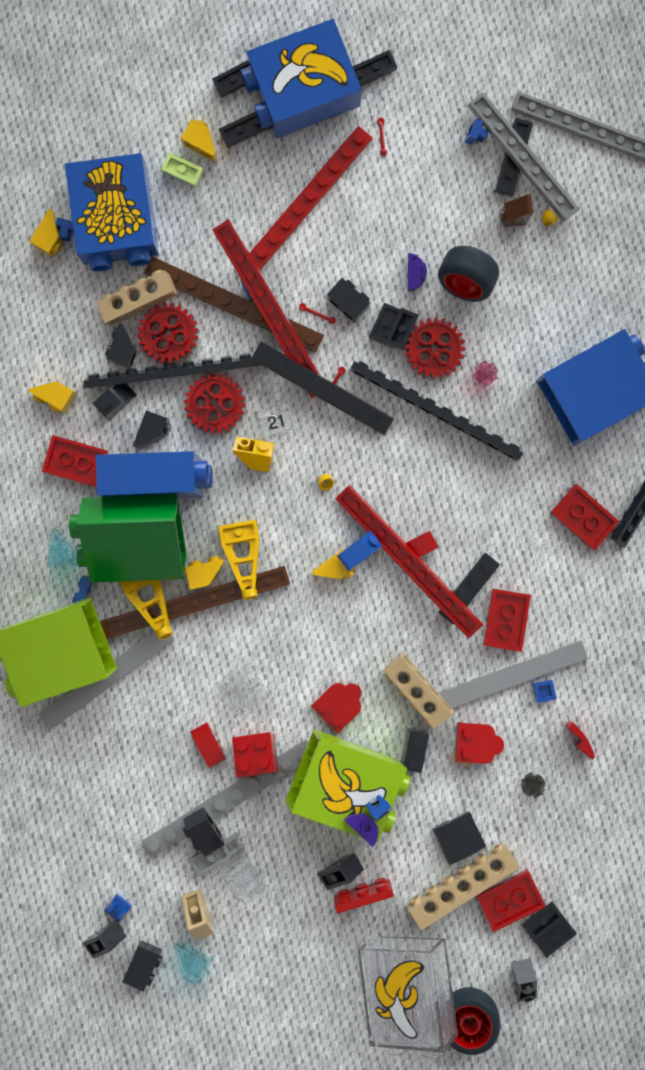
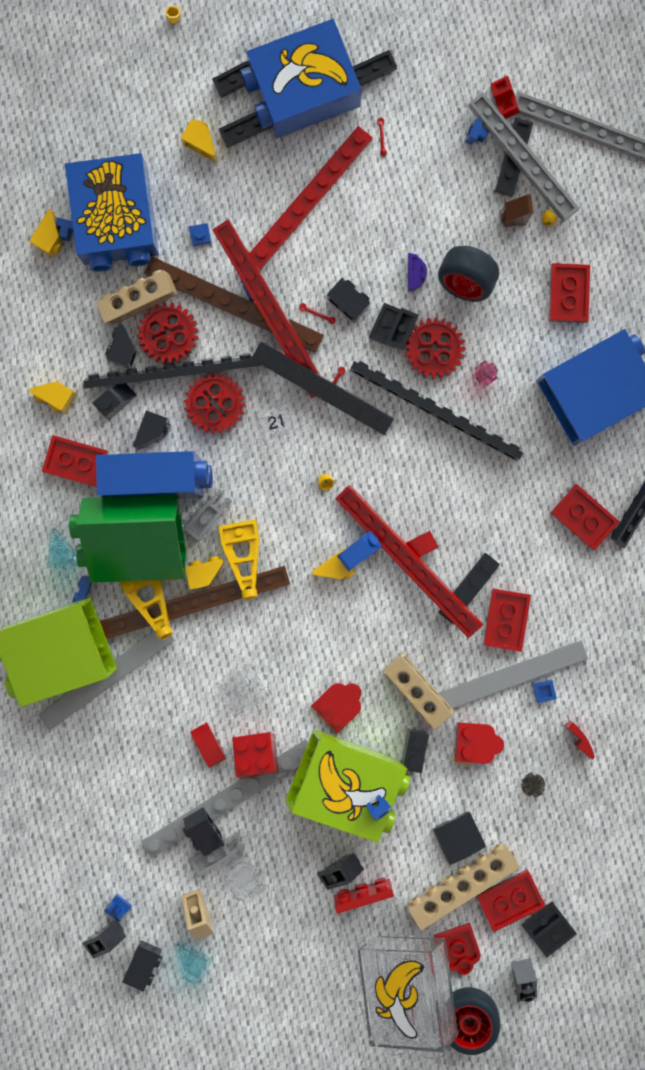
yellowish green plate [161,153,204,187] -> none
yellow slope [233,436,274,473] -> none
dark purple plate [344,813,379,847] -> none
none -> yellow hinge [165,6,181,24]
none -> light grey hinge [184,490,232,542]
none -> blue plate [189,223,211,246]
none -> red plate [433,922,481,975]
none -> red slope [490,76,520,119]
none -> red plate [549,263,590,323]

